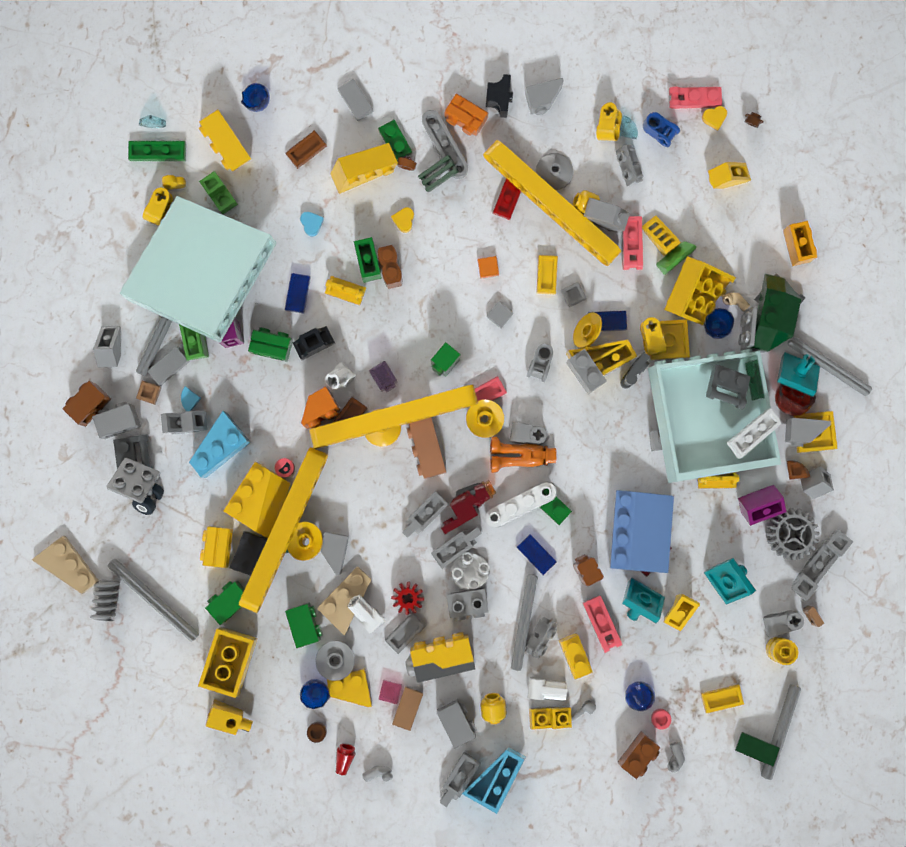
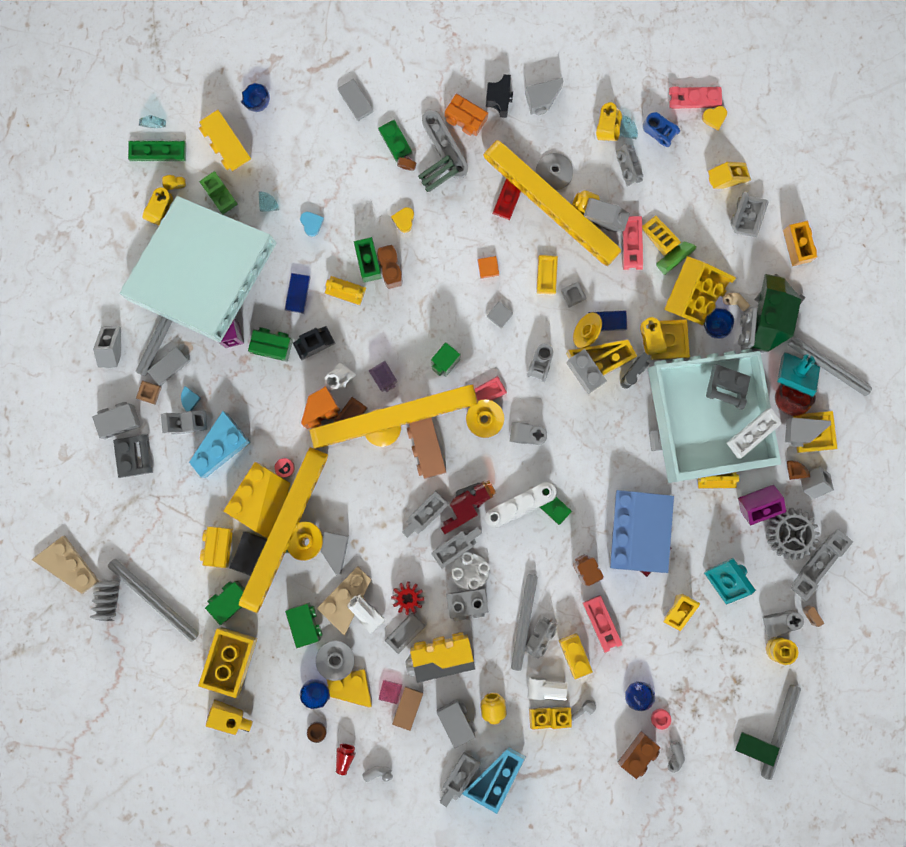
dark orange brick [62,381,111,427] -> none
light grey plate [107,458,164,515] -> none
bright green slope [179,324,209,361] -> none
dark orange tile [285,130,327,169] -> none
yellow wedge [330,143,398,194] -> none
orange piece [490,437,556,473] -> none
clear blue tile [516,534,557,575] -> none
teal tile [622,577,665,624] -> none
yellow tile [701,684,744,713] -> none
reddish brown plate [744,112,764,128] -> none
clear green slope [745,359,765,401] -> none
none -> clear light blue tile [259,192,279,212]
none -> light grey bracket [730,192,769,237]

